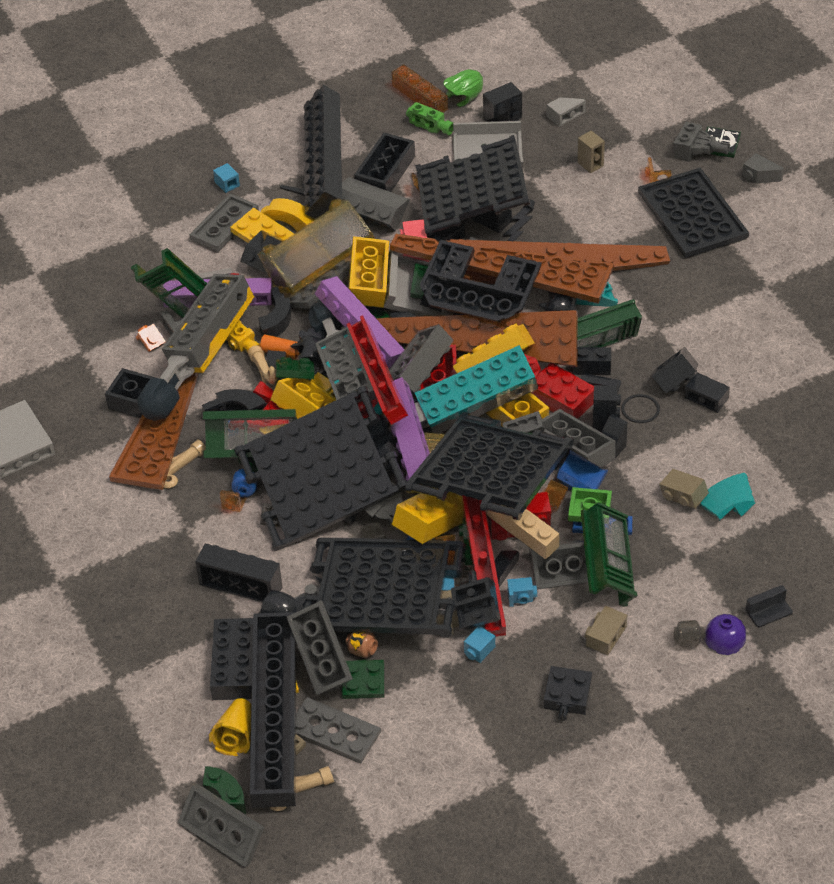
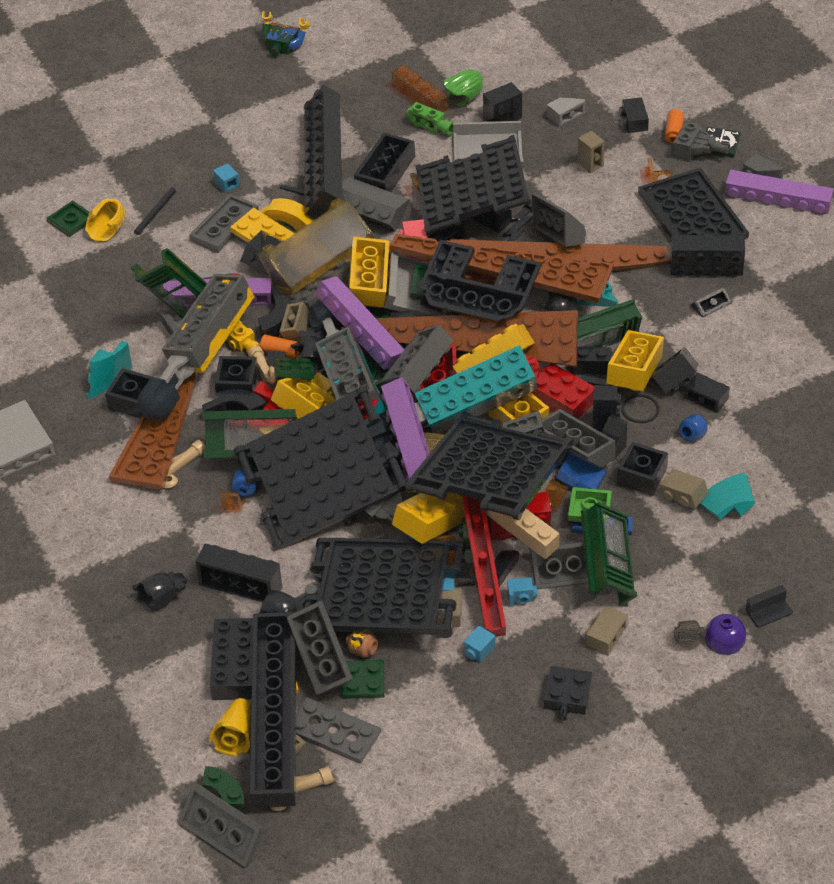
bracket [135,324,165,352] -> none
red tile [346,315,408,425] -> none
black plate [451,571,500,631] -> none
none -> dark green tile [46,200,90,237]
none -> yellow hair [85,198,125,242]
none -> teal slope [86,341,133,398]
none -> black piece [132,571,187,609]
none -> black bar [134,187,176,235]
none -> black slope [215,356,257,393]
none -> torso [262,11,310,57]
none -> dark tan brick [280,302,310,342]
none -> dark grey slope [532,193,586,247]
none -> yellow brick [606,330,664,391]
none -> black slope [617,442,668,495]
none -> black brick [619,97,649,133]
none -> orange brick [665,109,684,144]
none -> black brick [670,235,745,276]
none -> blue head [679,414,708,442]
none -> black slope [690,287,732,317]
none -> medium lavender brick [725,170,834,214]

